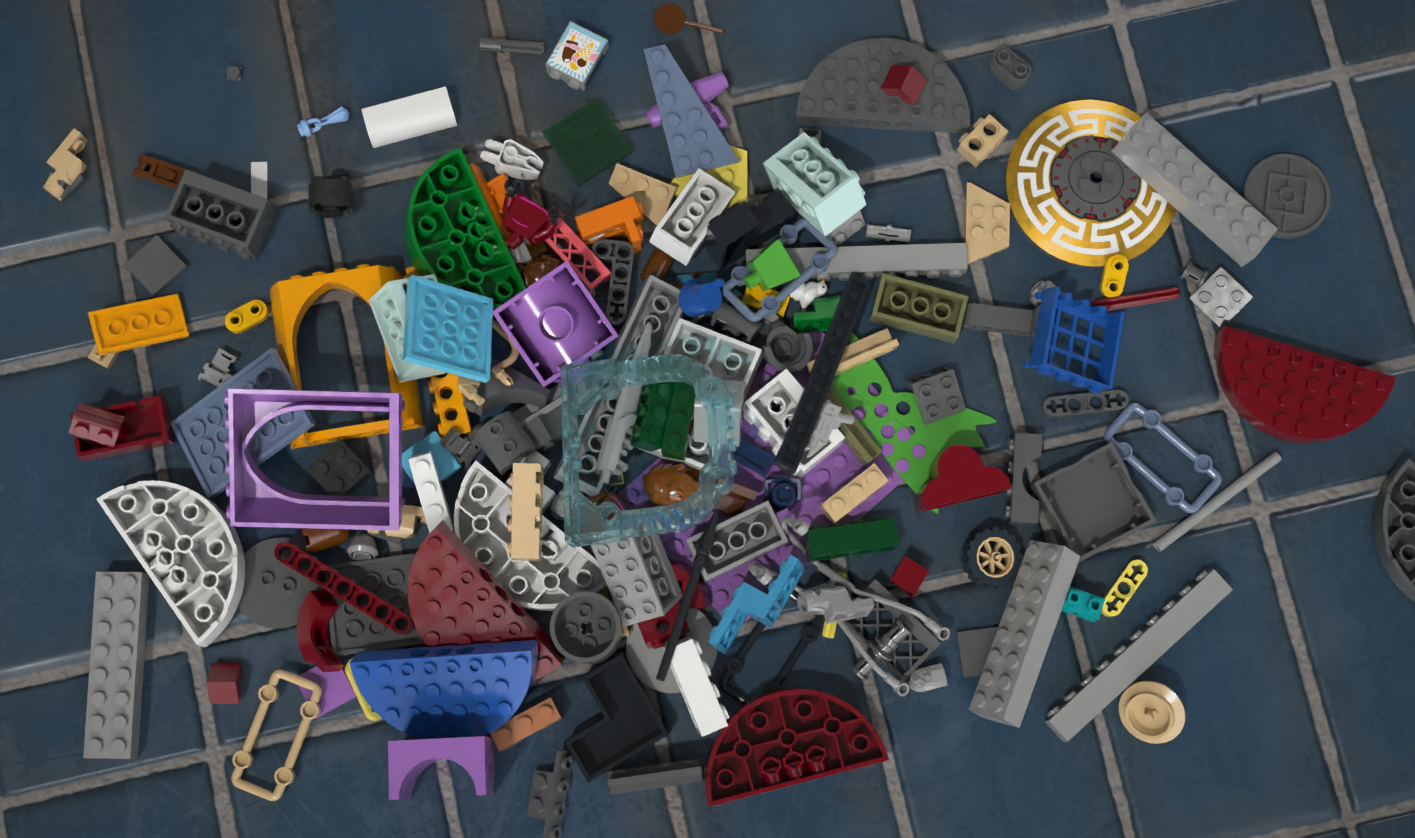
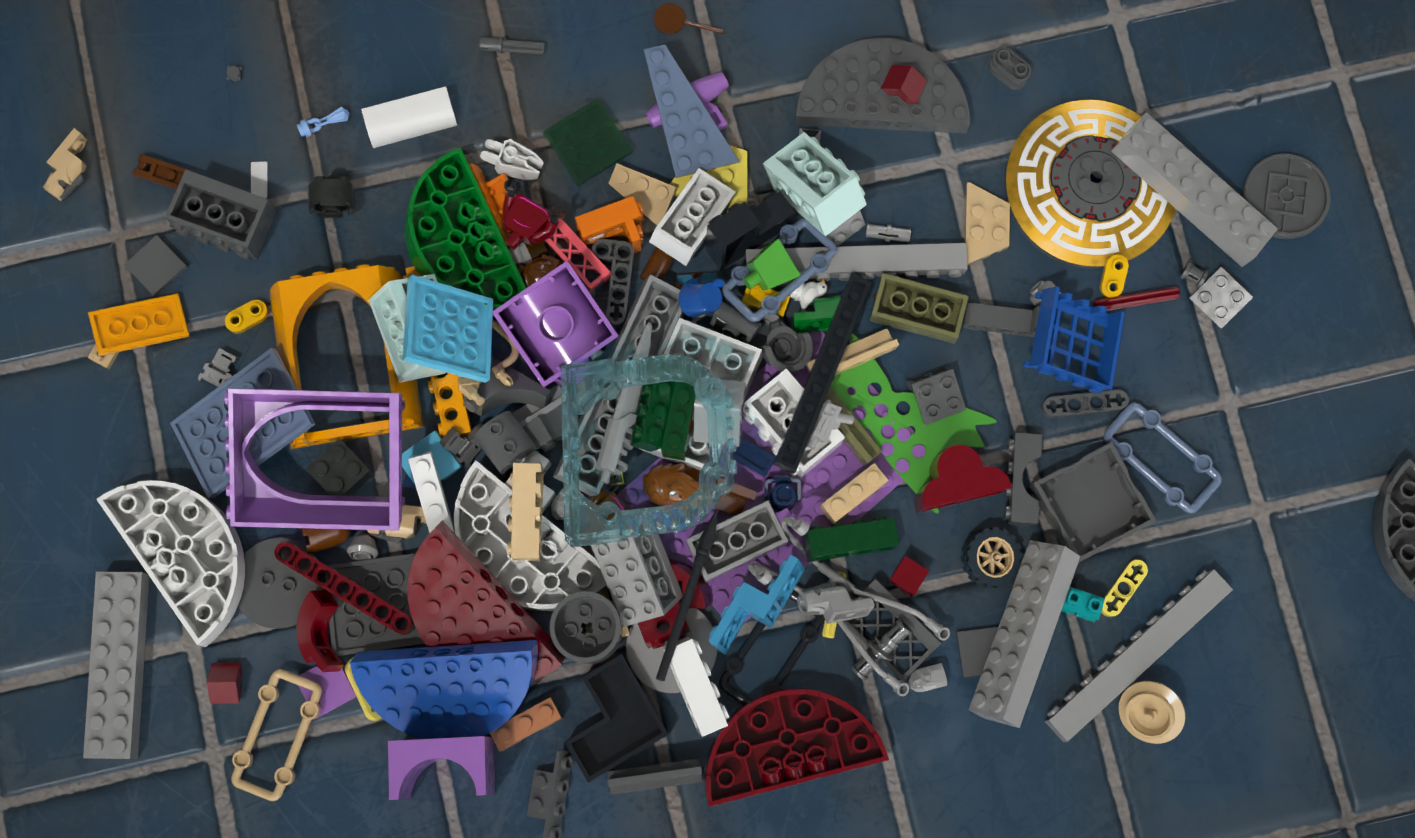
dark red brick [68,403,124,448] -> none
dark red piece [70,396,174,462] -> none
panel [545,21,609,91] -> none
tan brick [957,114,1009,168] -> none
light grey piece [1153,451,1282,552] -> none
dark red brick [1214,326,1396,444] -> none

